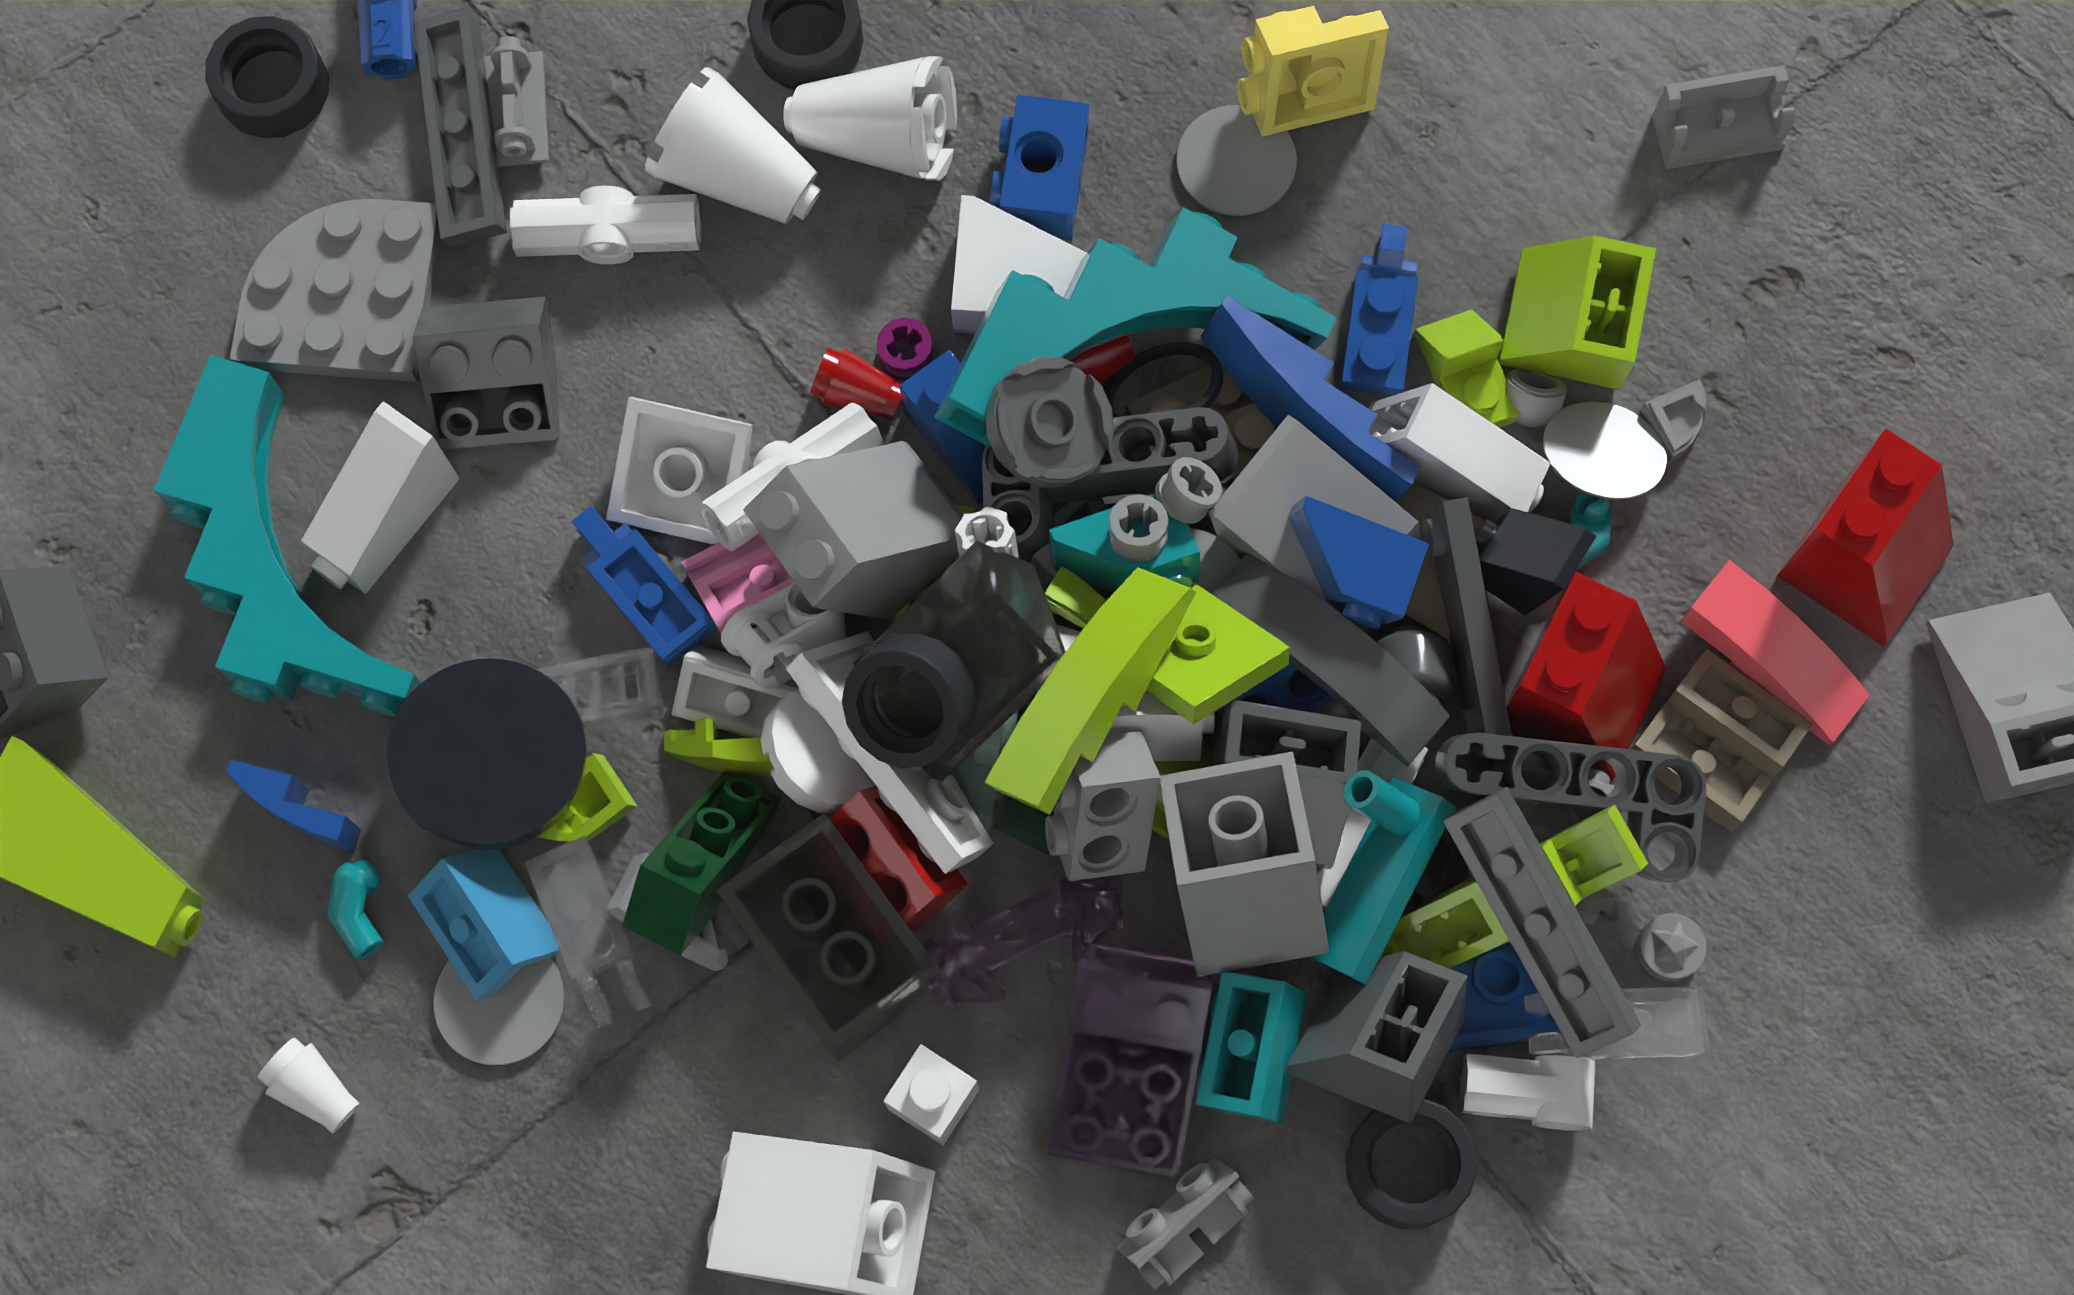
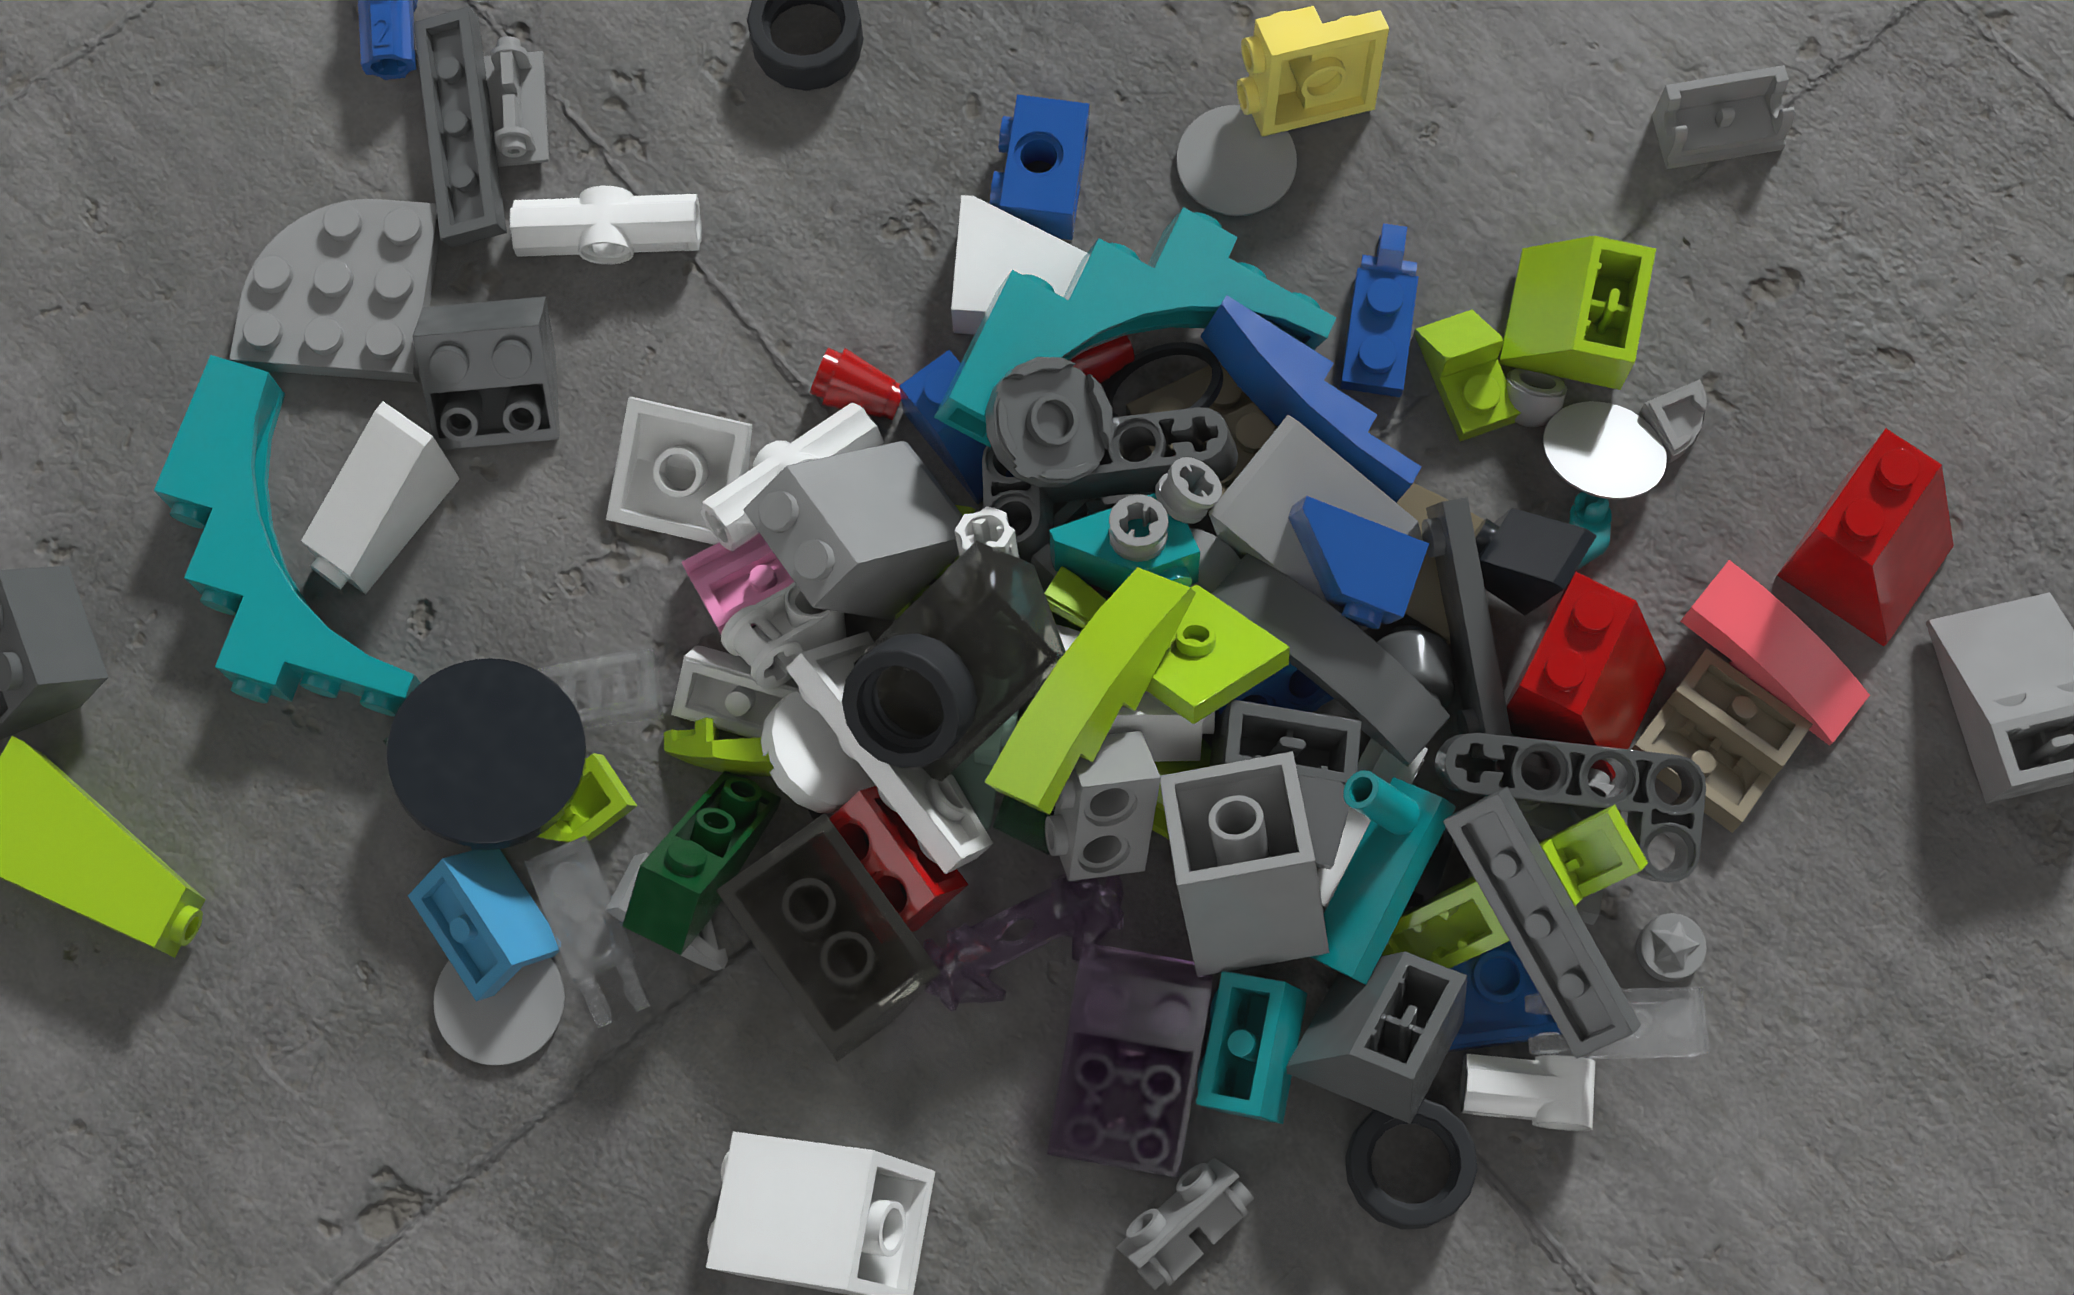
black tyre [205,16,329,138] -> none
blue slope [226,760,362,854] -> none
white cone [257,1037,360,1134] -> none
teal arm [327,859,384,961] -> none
blue hinge [572,506,717,668] -> none
white cone [645,67,822,224] -> none
white cone [783,56,957,181] -> none
magenta bush [877,317,933,380] -> none
white brick [883,1044,979,1146] -> none
white slope [1368,383,1551,523] -> none

